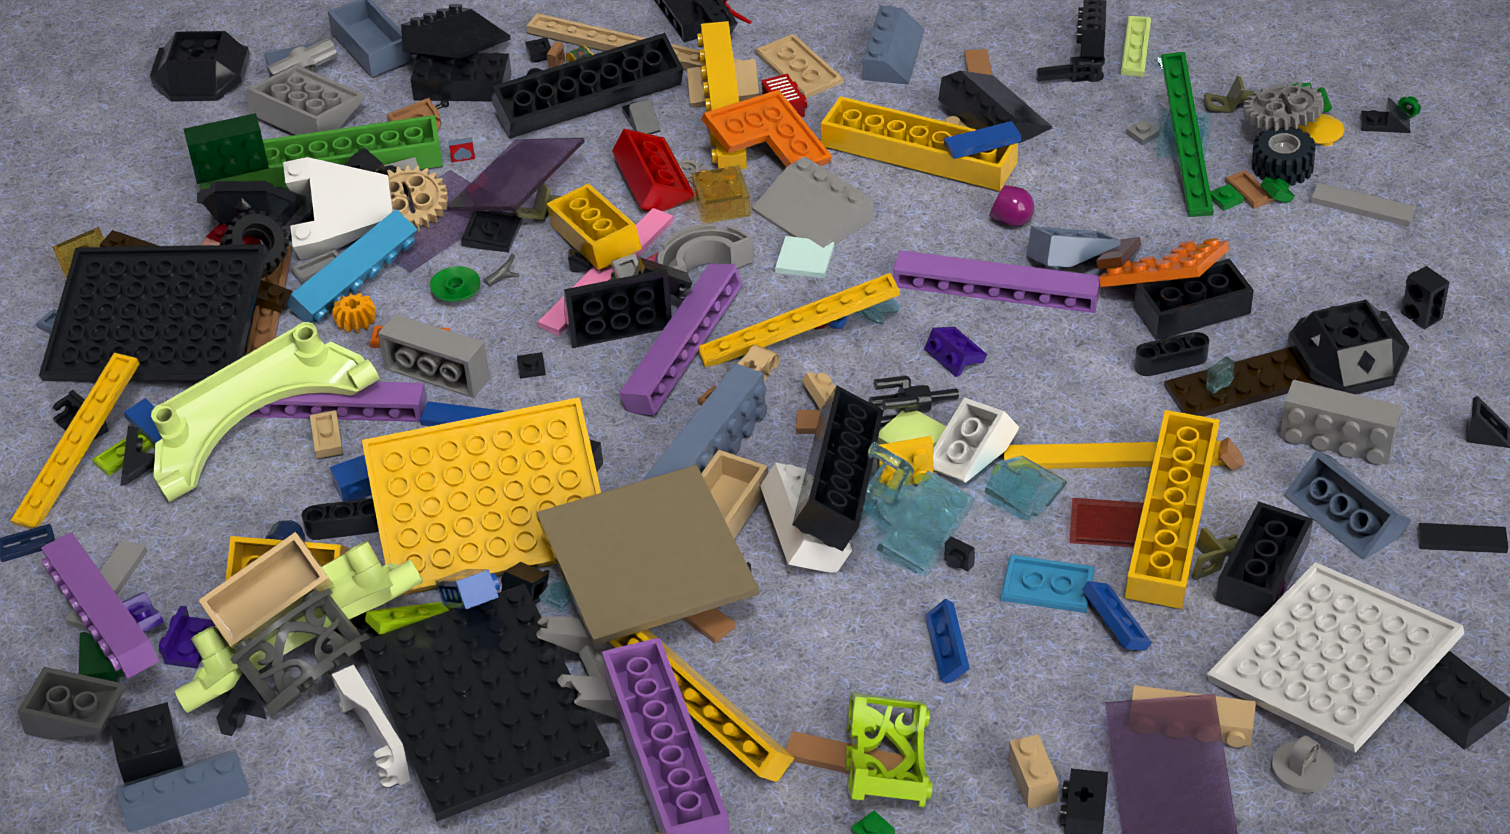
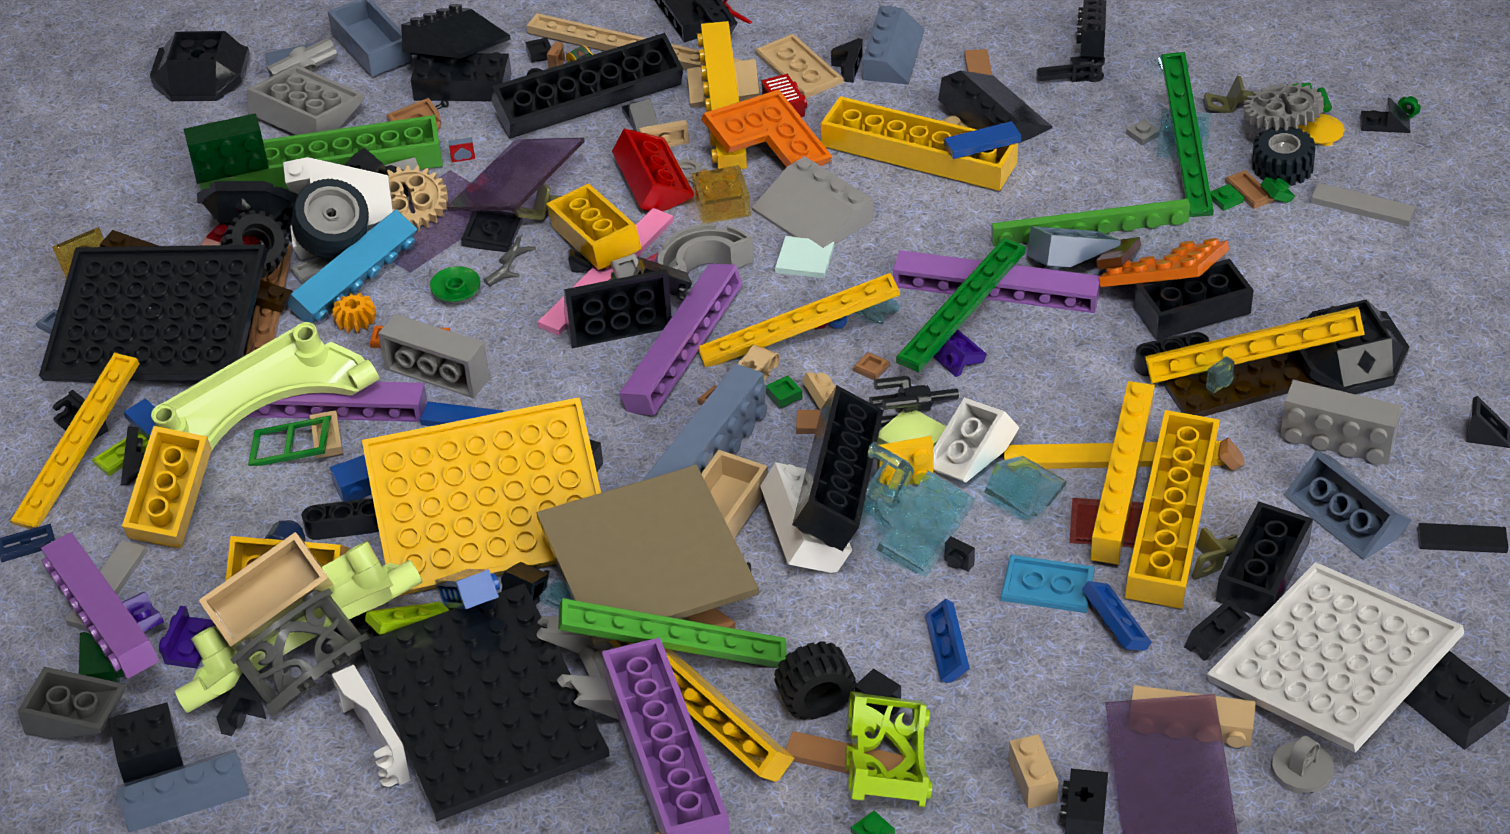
black plate [517,352,546,379] -> none
magenta helmet [989,185,1035,227] -> none
yellowish green tile [1121,16,1151,77] -> none
black brick [1401,266,1450,330] -> none
none -> yellow brick [122,426,212,548]
none -> green window [248,416,331,466]
none -> wheel [292,178,369,259]
none -> dark grey bar [499,236,536,264]
none -> bright green plate [558,598,787,668]
none -> tan plate [639,120,689,147]
none -> green plate [766,375,803,408]
none -> black tyre [774,641,857,720]
none -> black slope [831,38,863,83]
none -> medium nougat tile [853,352,890,380]
none -> black brick [854,668,901,715]
none -> green tile [896,238,1026,373]
none -> bright green plate [991,199,1190,247]
none -> yellow brick [1091,381,1155,565]
none -> yellow tile [1145,307,1365,384]
none -> black hinge [1184,599,1251,661]

